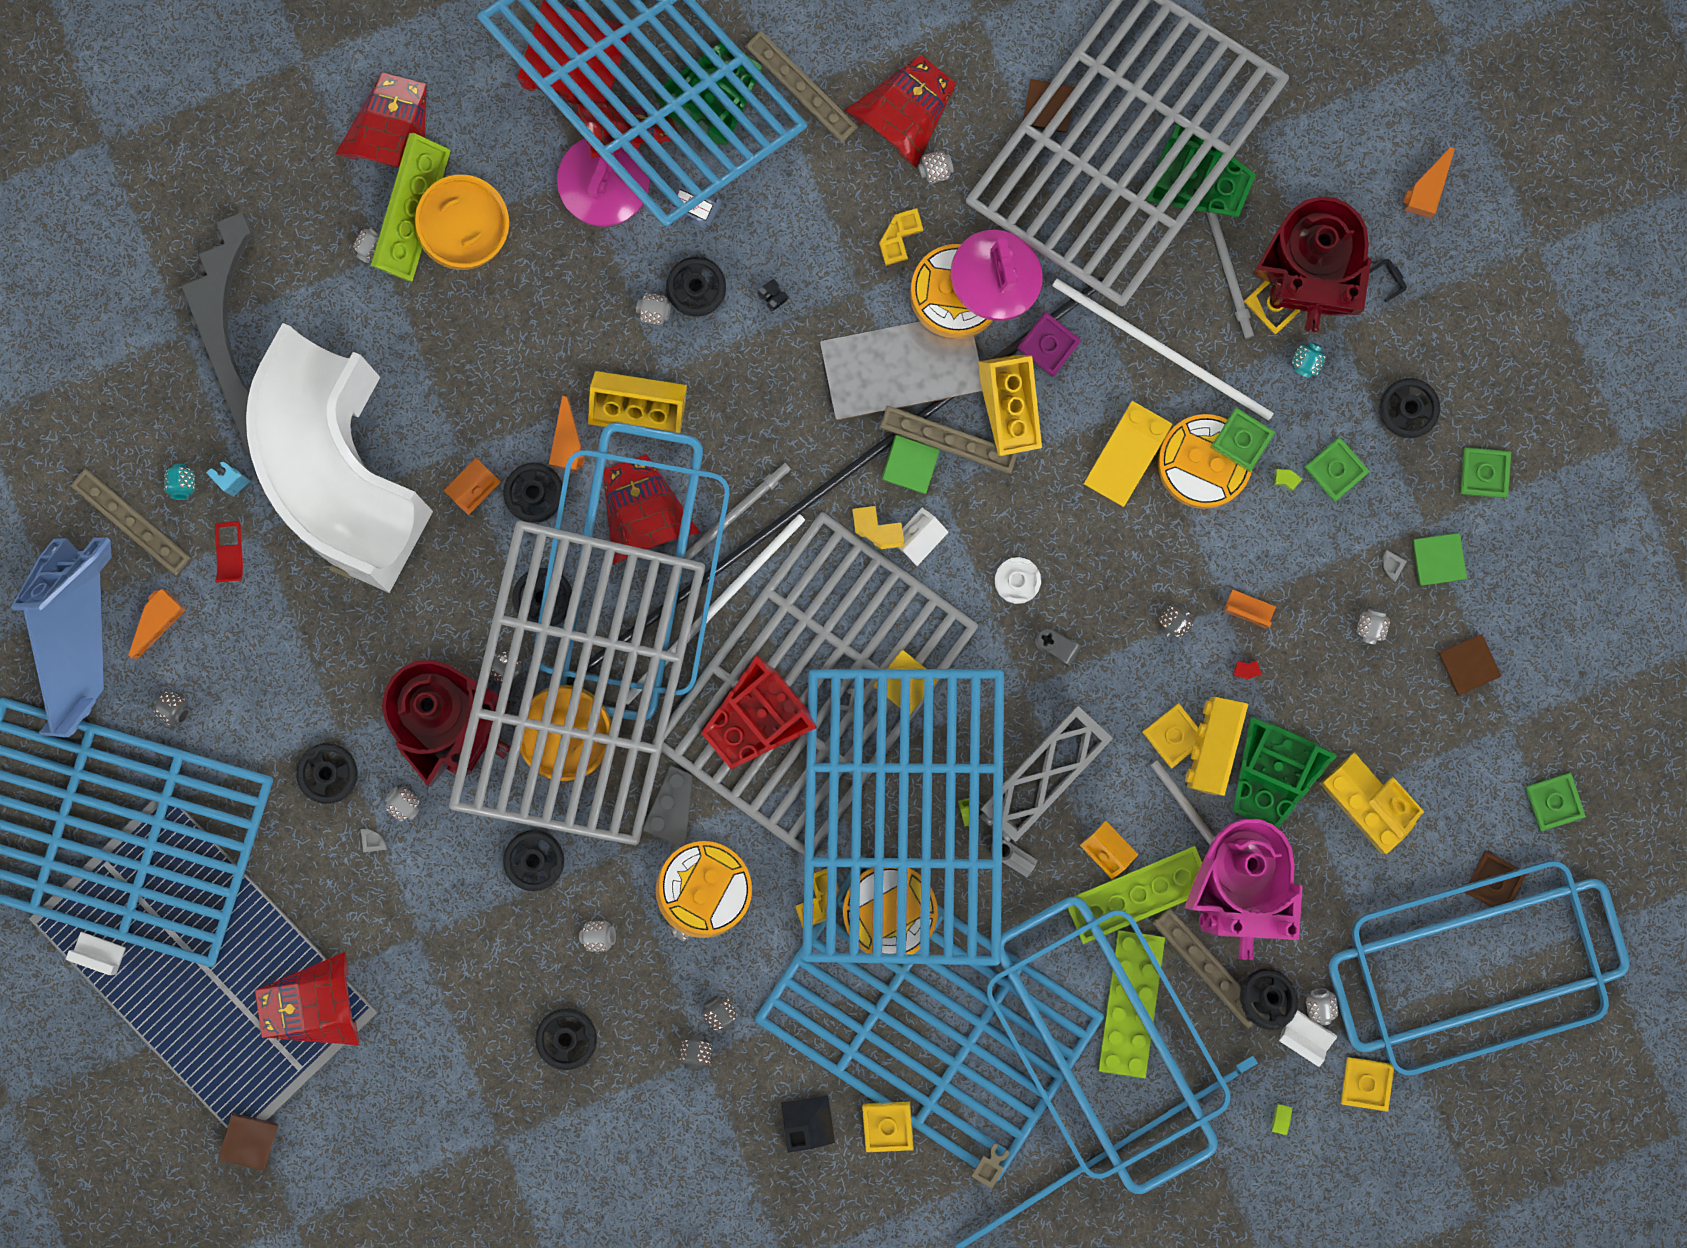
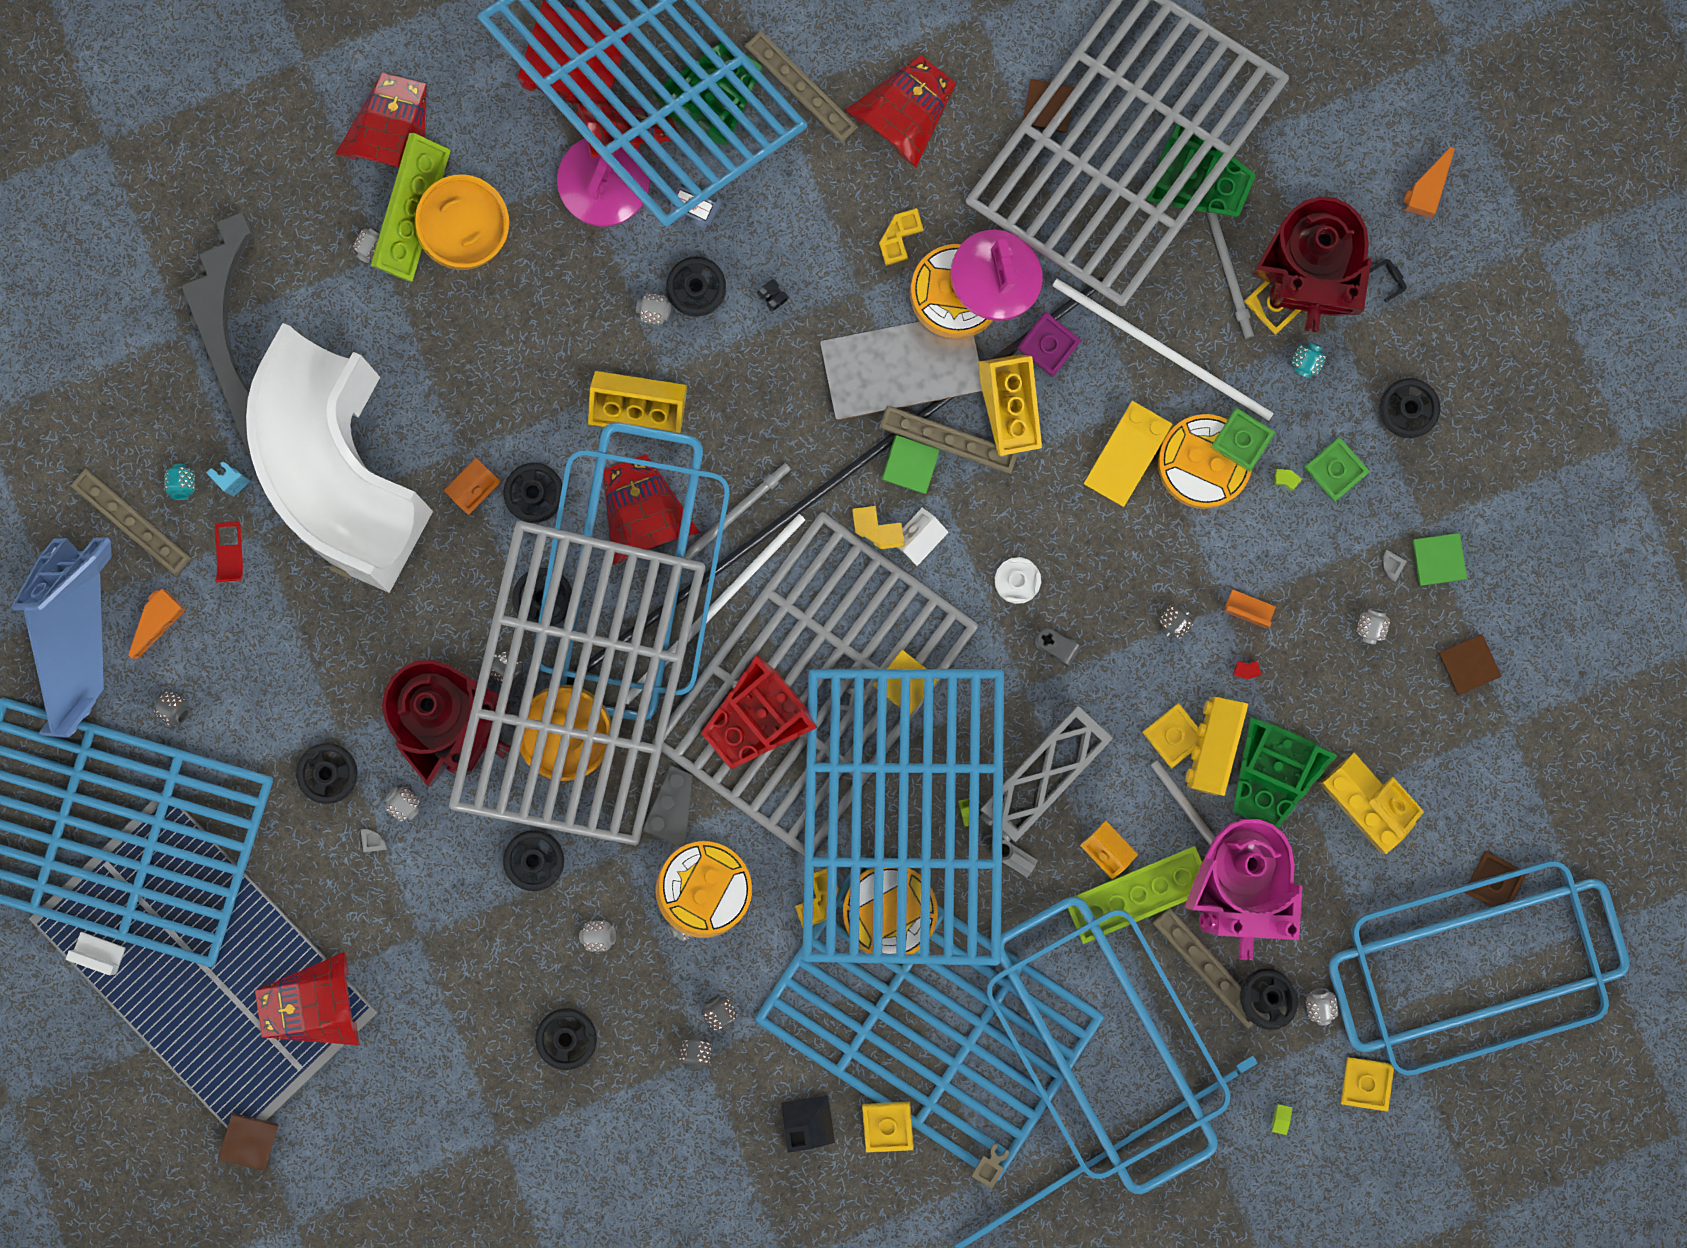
orange slope [549,396,586,472] -> none
light grey head [918,150,954,184] -> none
lime plate [1098,930,1165,1078] -> none
white panel [1279,1010,1337,1067] -> none
bright green tile [1460,447,1511,498] -> none
bright green tile [1525,772,1586,831] -> none

